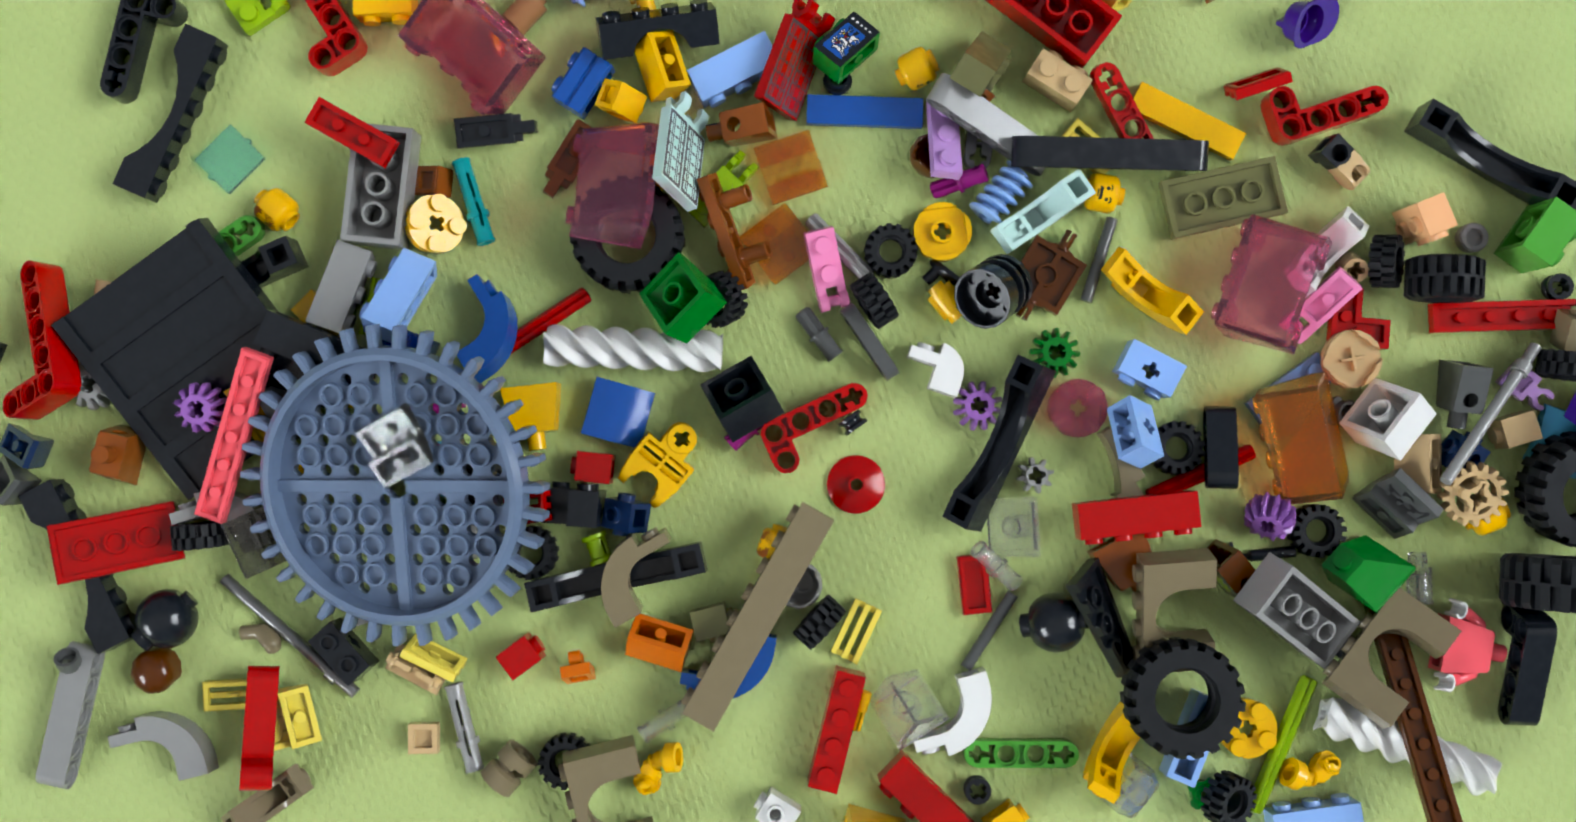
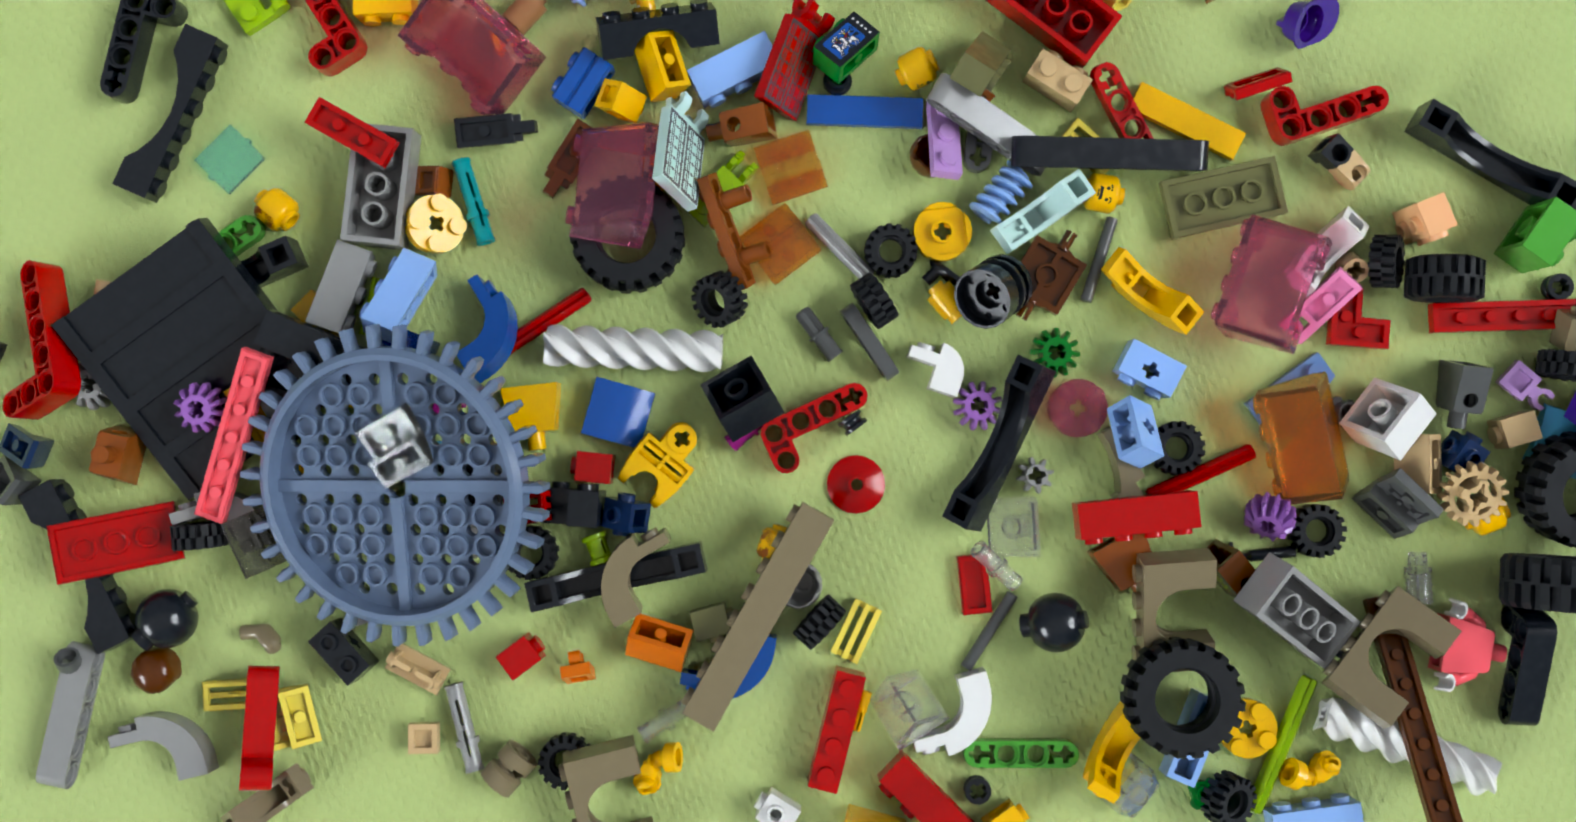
flat silver bar [220,574,360,698] -> none
light yellow tile [400,633,468,683] -> none
green slope [639,252,727,344] -> none
bright pink plate [803,226,850,313] -> none
magenta axle [930,163,989,198] -> none
black wing [1066,557,1133,678] -> none
black beam [1203,406,1239,489] -> none
tan tile [1320,330,1382,388] -> none
green slope [1321,535,1416,613] -> none
light grey bar [1440,342,1542,485] -> none
light grey tile [1455,223,1489,253] -> none

